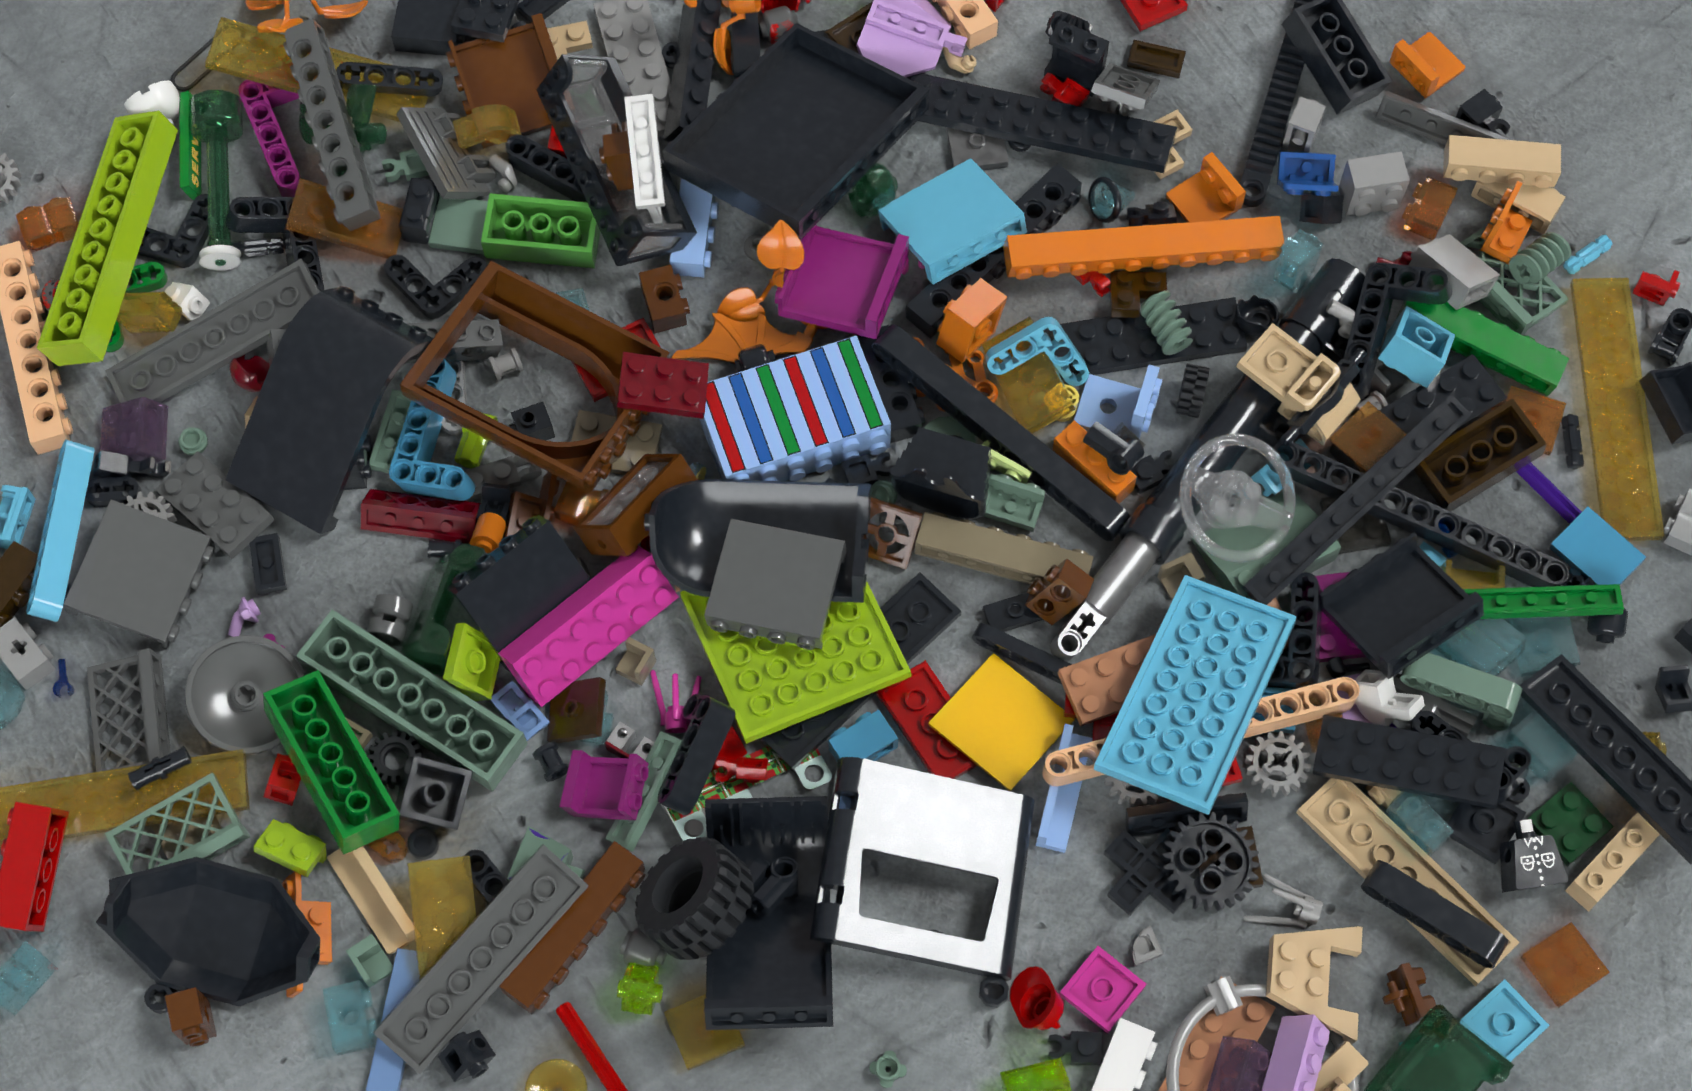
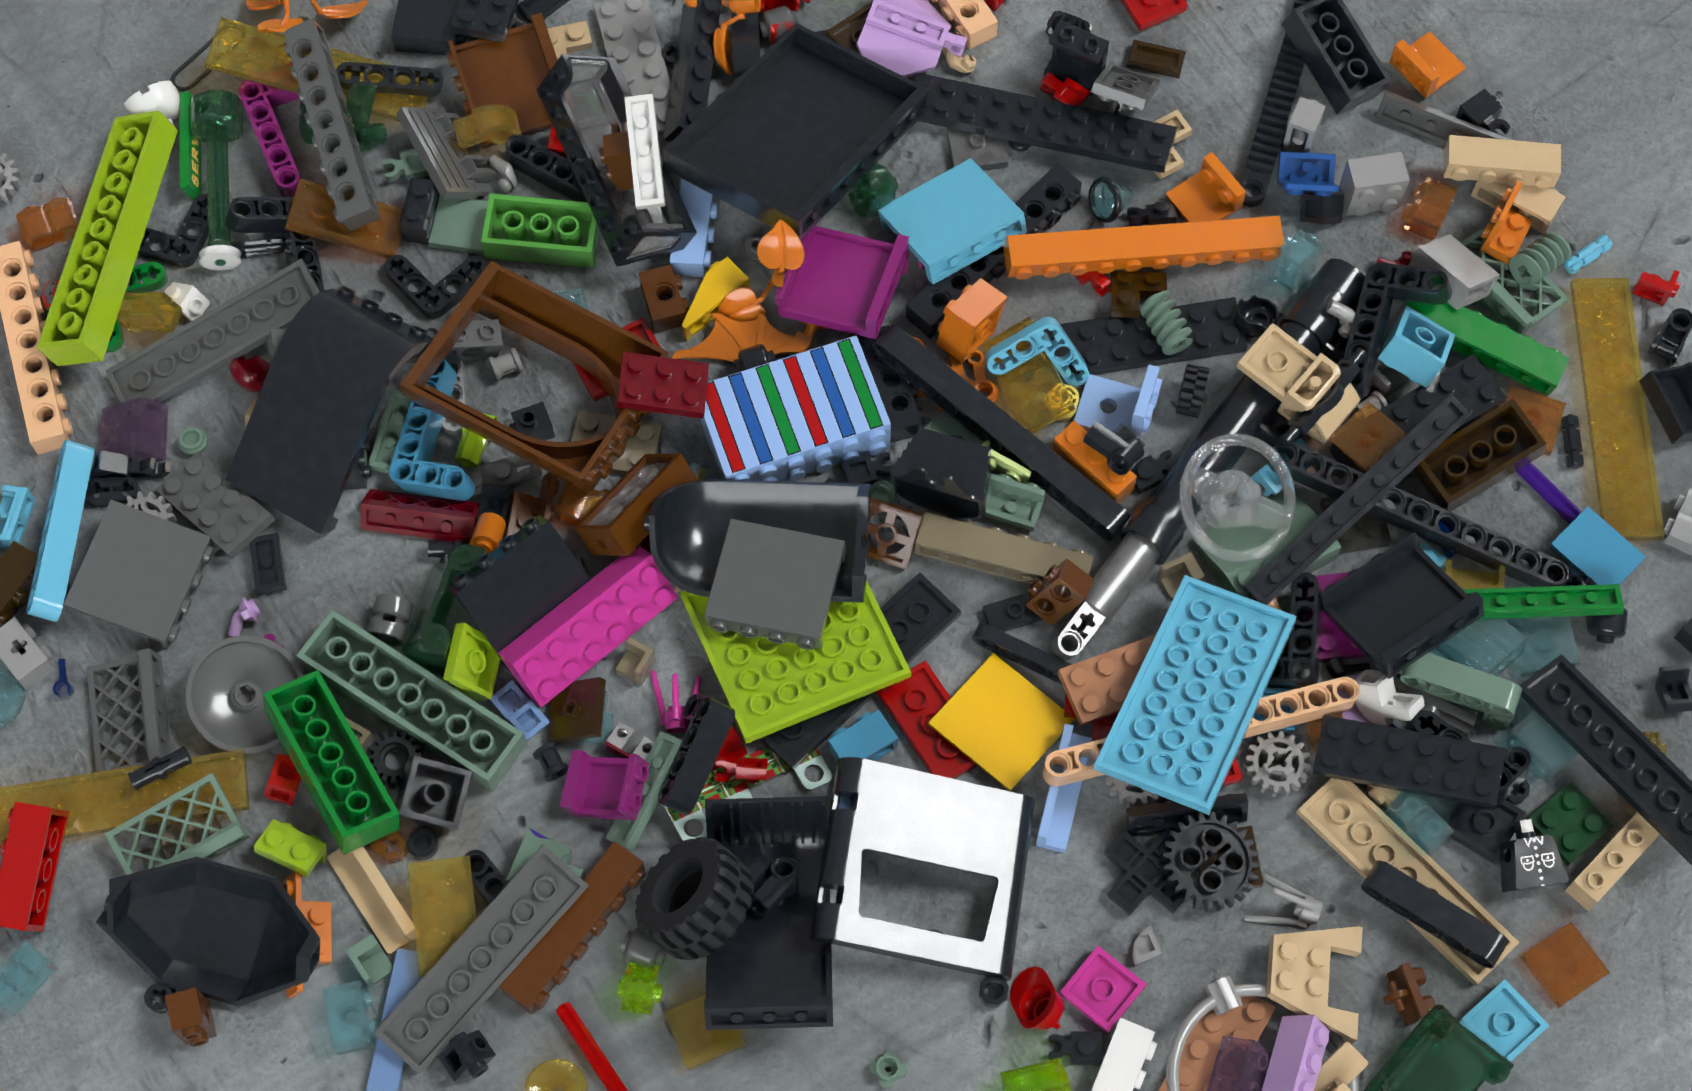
none -> yellow slope [682,256,750,341]

